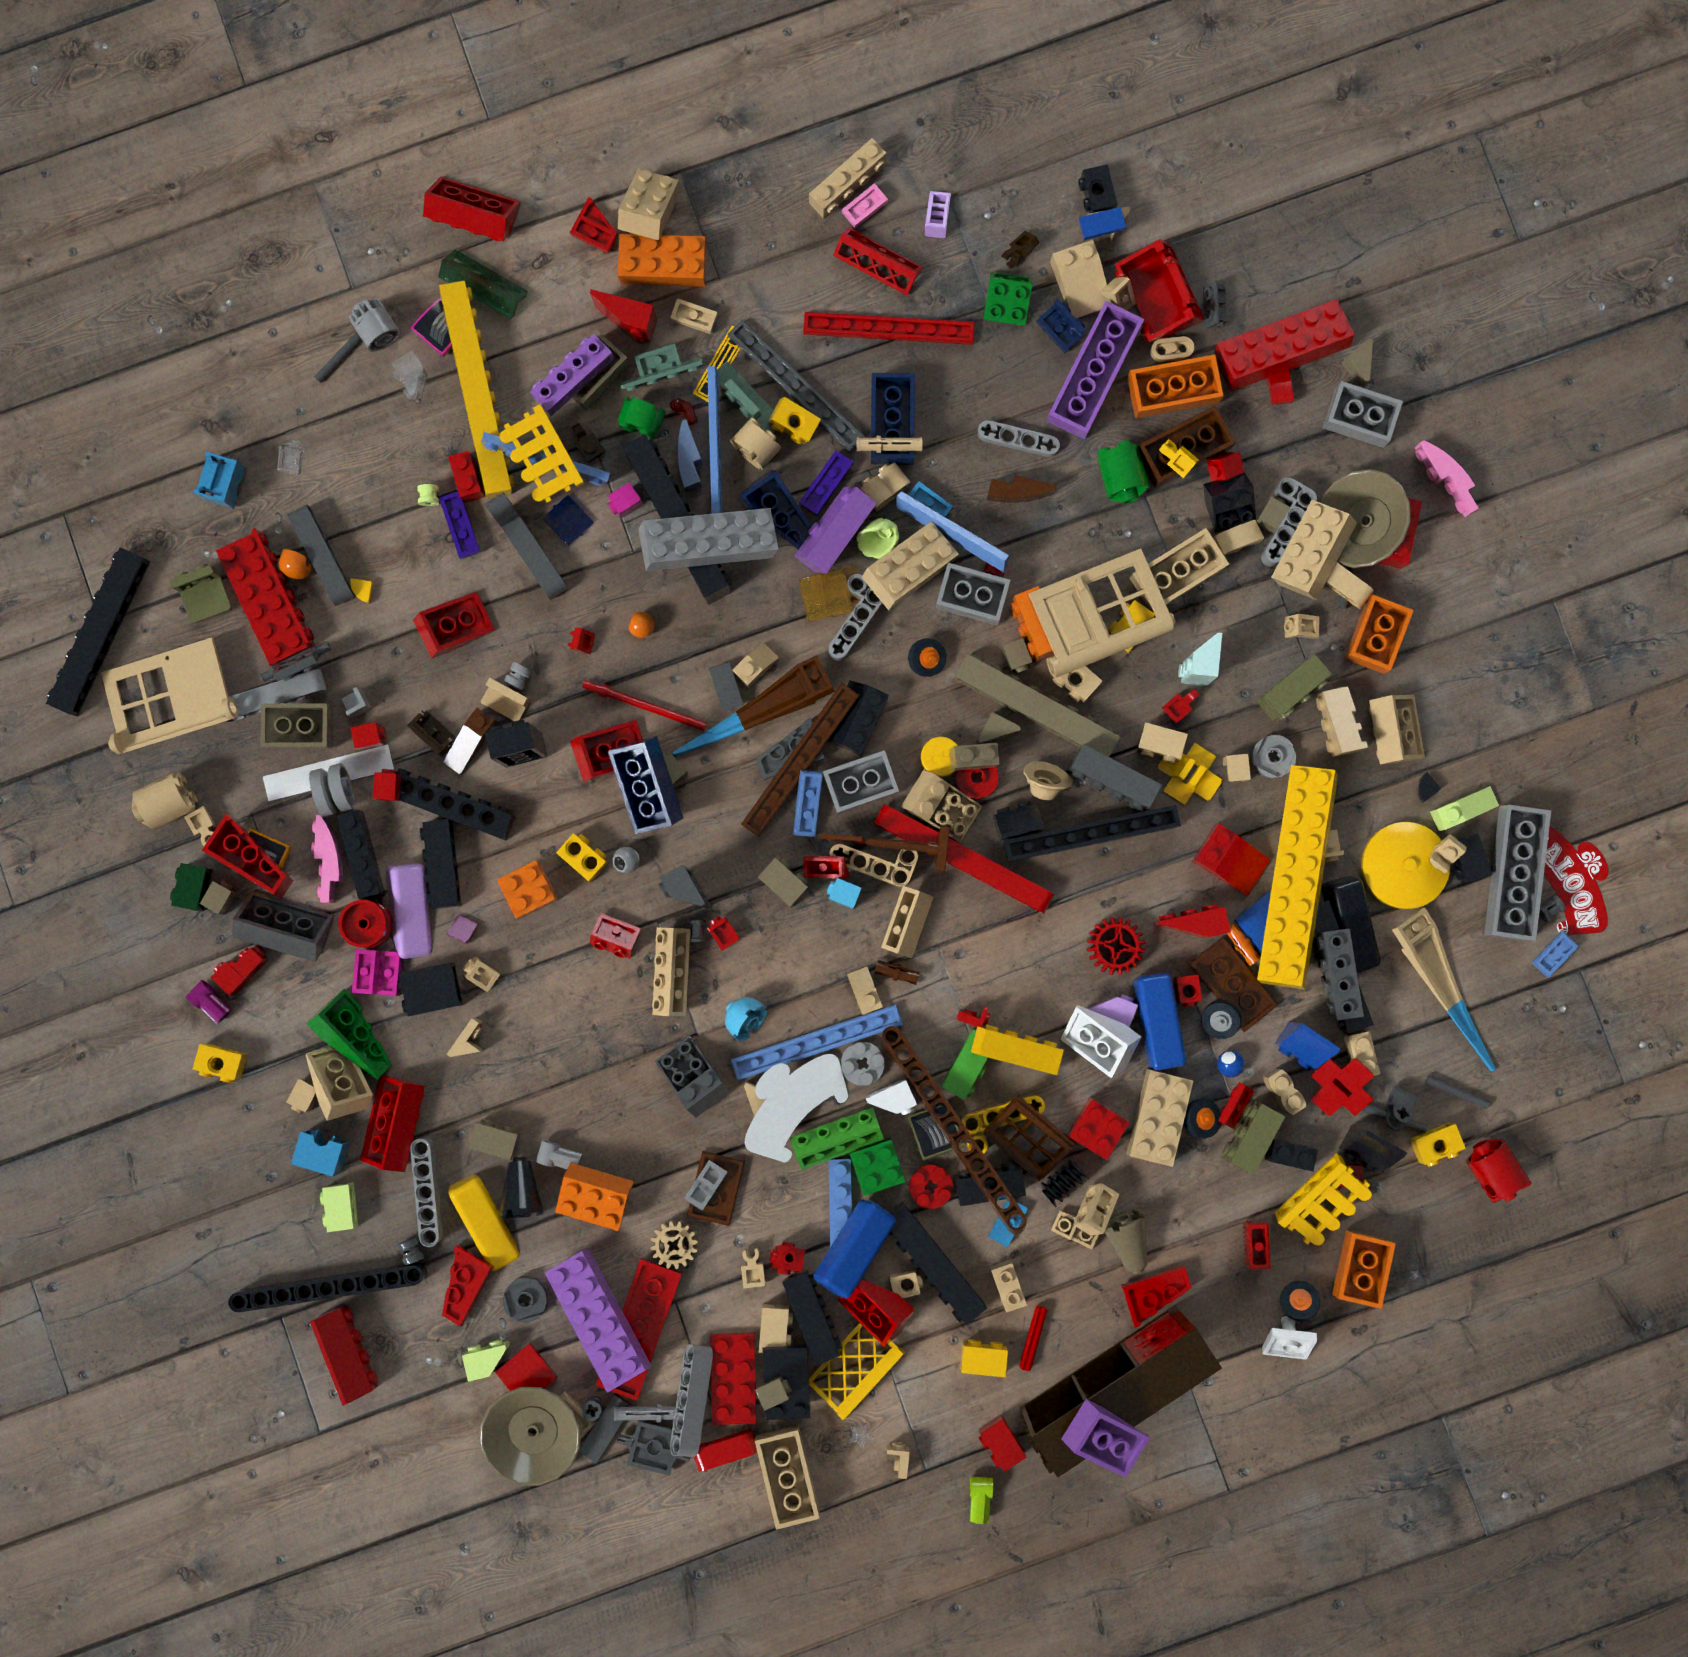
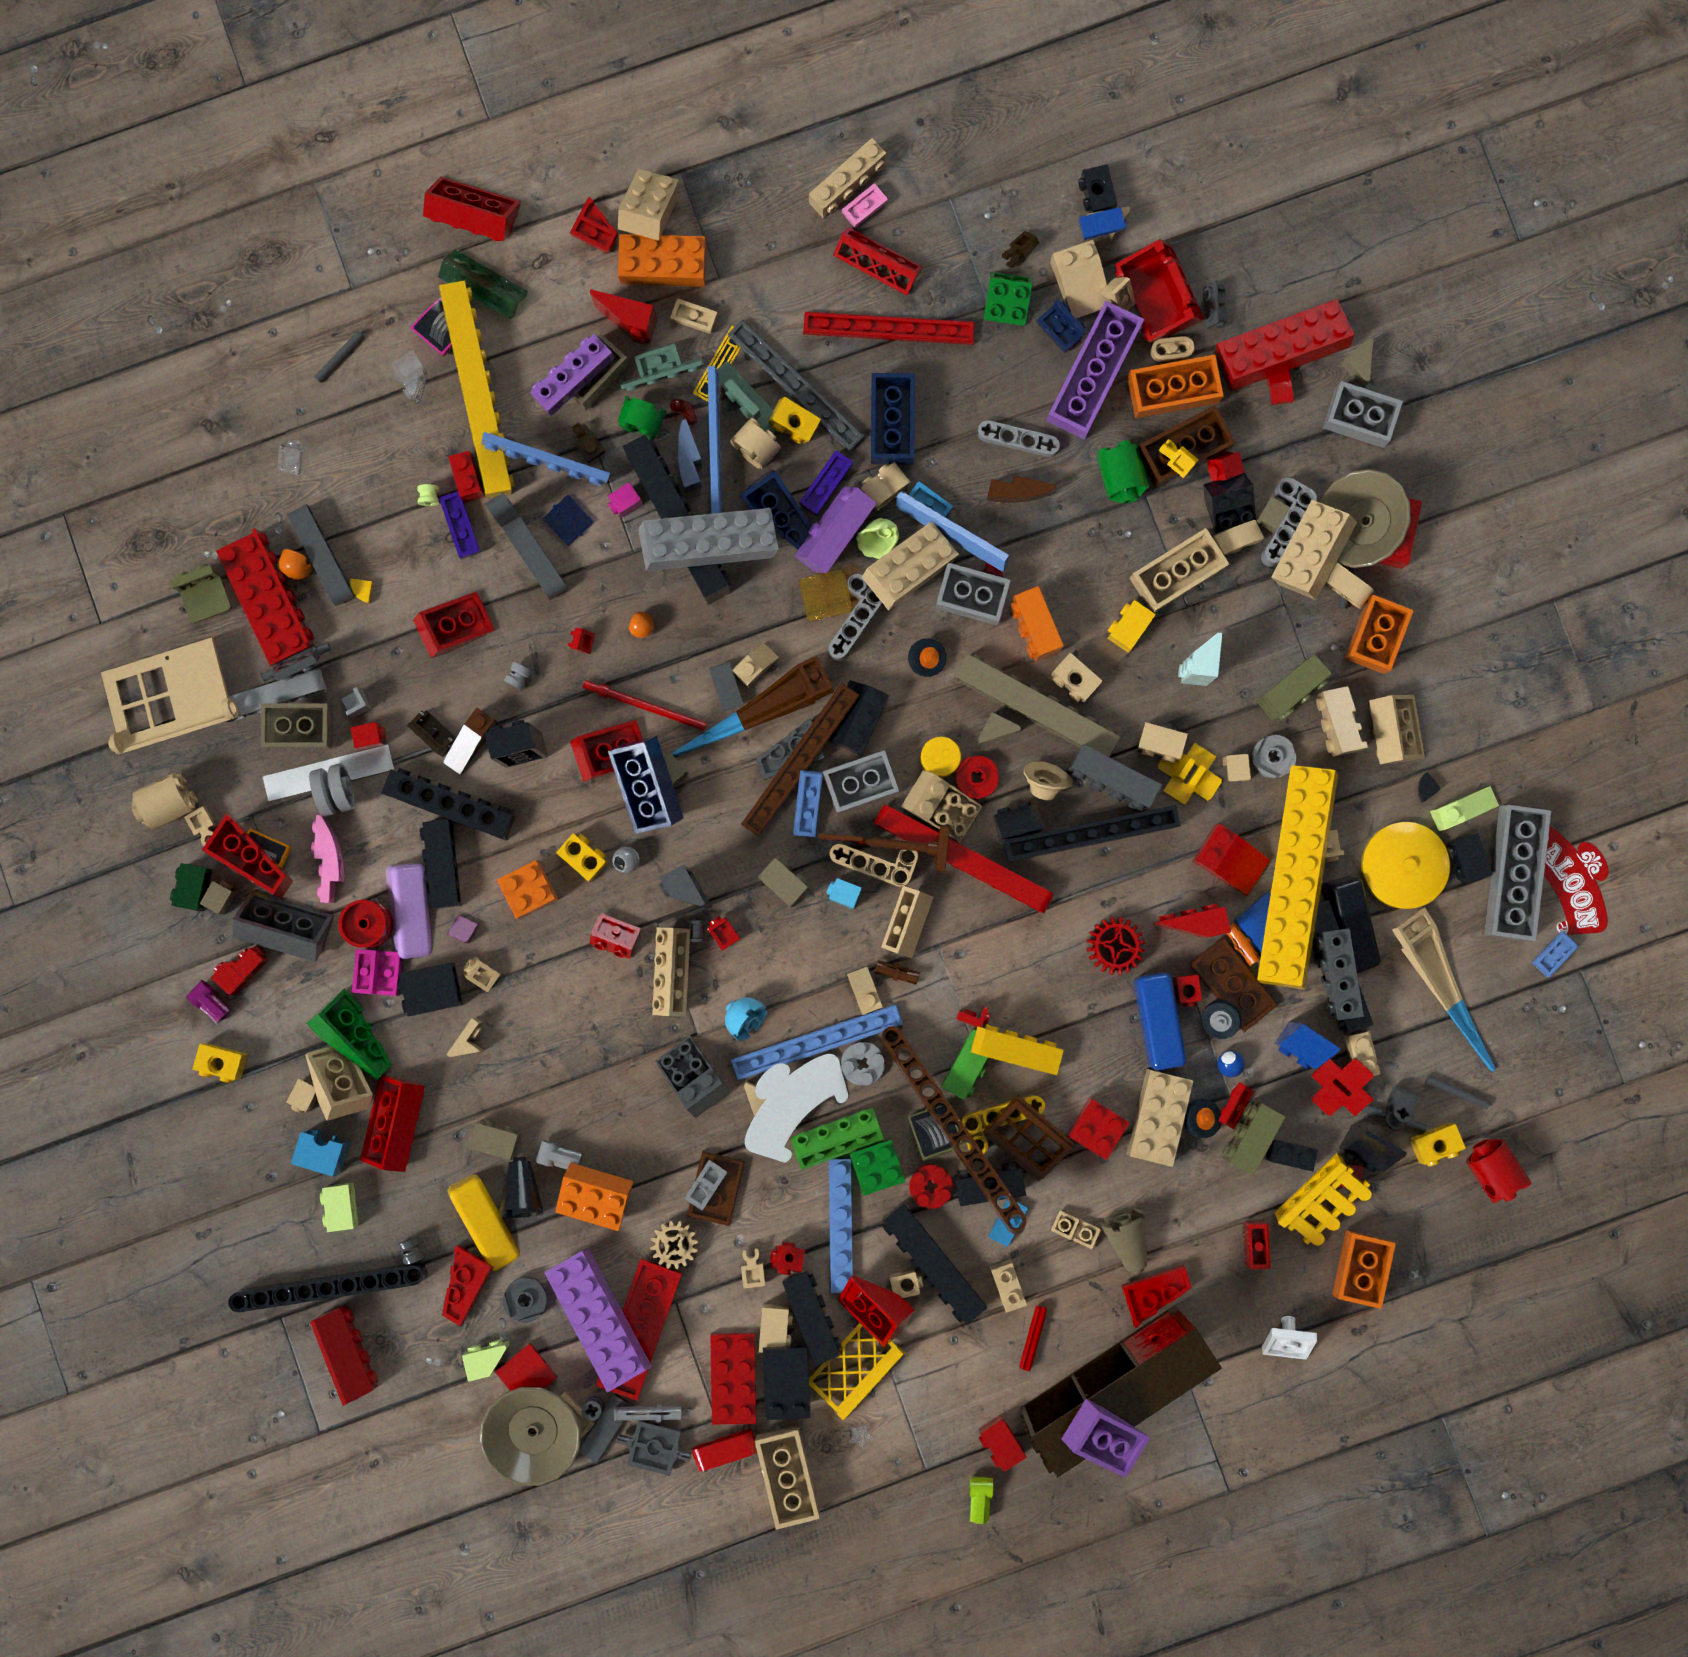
black brick [46,547,150,717] -> none
dark azure piece [193,452,246,509] -> none
black brick [336,809,385,900] -> none
light grey gear [349,298,400,352] -> none
red brick [373,769,401,802] -> none
light grey beam [410,1137,443,1247] -> none
tan panel [481,677,530,721] -> none
yellow fence [499,404,585,503] -> none
light grey beam [670,1344,713,1457] -> none
dark tan brick [755,1375,792,1411] -> none
red slope [803,856,849,879] -> none
blue piece [814,1199,896,1298] -> none
tan pin [856,436,923,453] -> none
white slope [865,1078,917,1115] -> none
tan bracket [887,1442,910,1479] -> none
lavender slope [925,191,951,238] -> none
dark tan brick [949,743,1000,771] -> none
yellow brick [960,1339,1008,1377] -> none
dark tan brick [1001,638,1032,674] -> none
tan door [1028,548,1176,678] -> none
black piece [1040,1159,1089,1208] -> none
white slope [1060,1005,1141,1078] -> none
tan brick [1073,1183,1119,1236] -> none
lavender slope [1087,994,1138,1027] -> none
red plate [1162,688,1200,724] -> none
tan brick [1263,1068,1306,1115] -> none
black wheel [1280,1281,1321,1322] -> none
tan bracket [1284,614,1319,639] -> none
bright pink slope [1415,440,1479,517] -> none
tan bracket [1429,834,1467,874] -> none
dark grey bush [1539,894,1566,922] -> none

